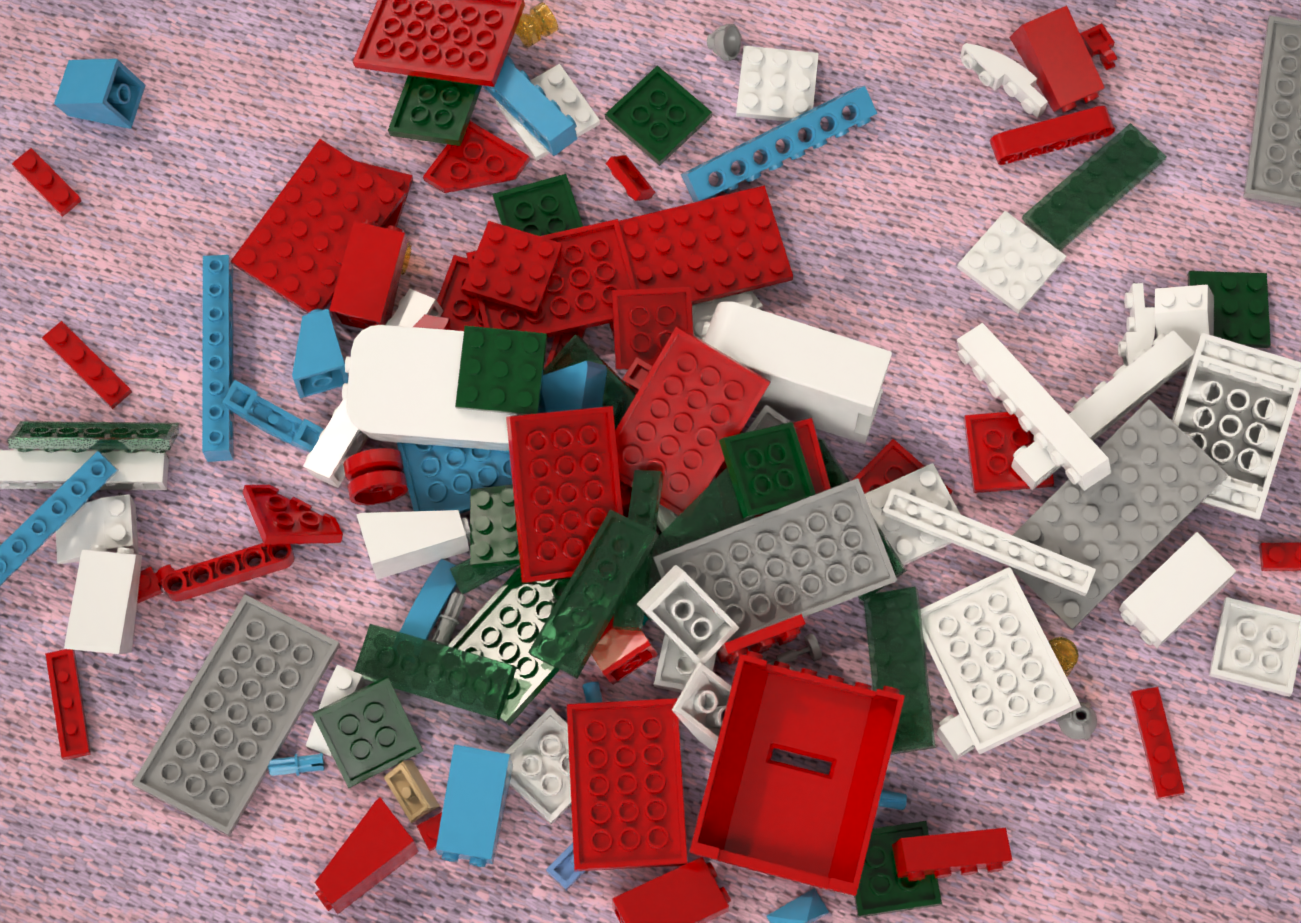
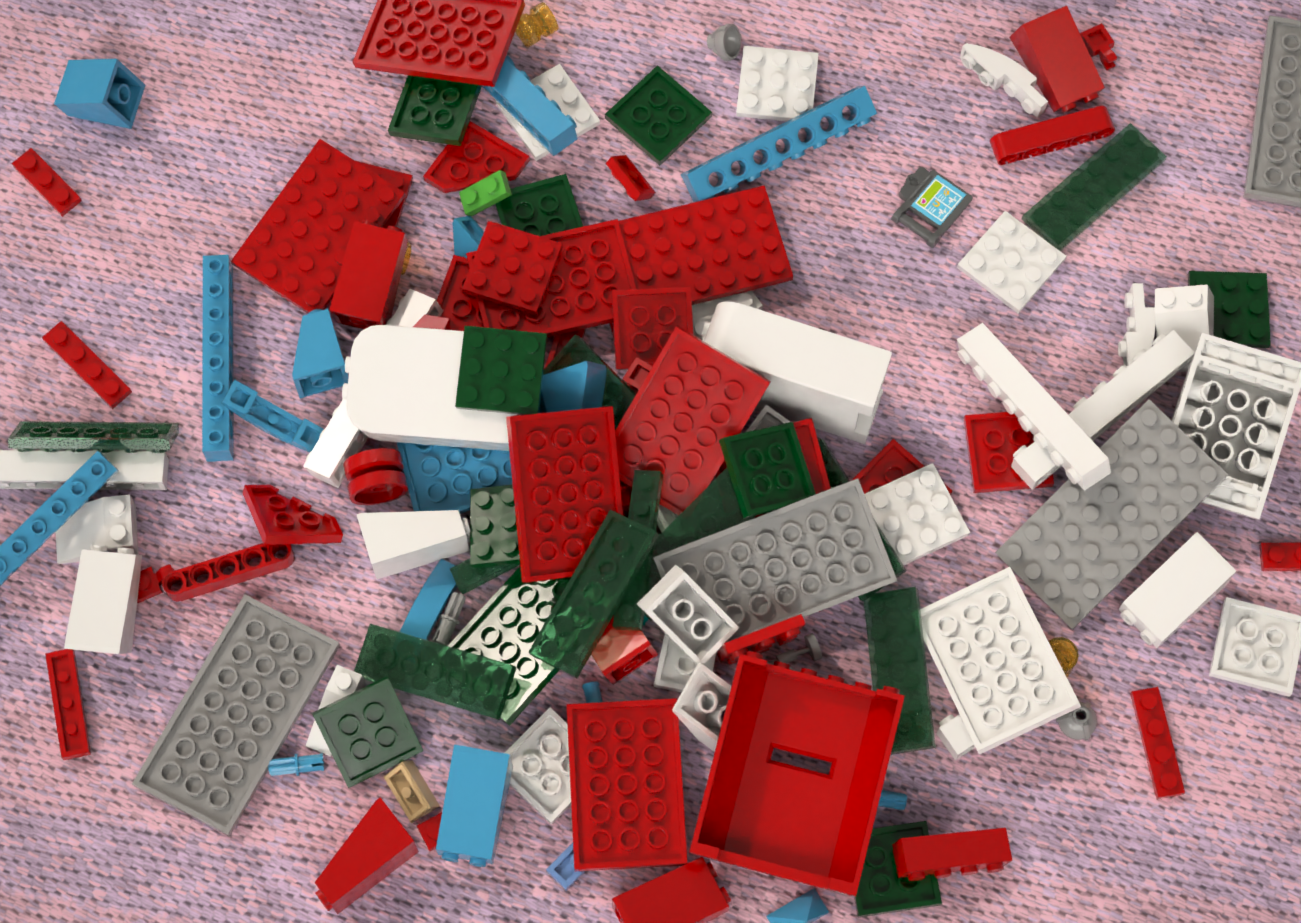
white plate [881,487,1096,596] -> none
none -> dark azure slope [452,216,484,258]
none -> bright green plate [459,170,512,216]
none -> piece [891,167,973,248]

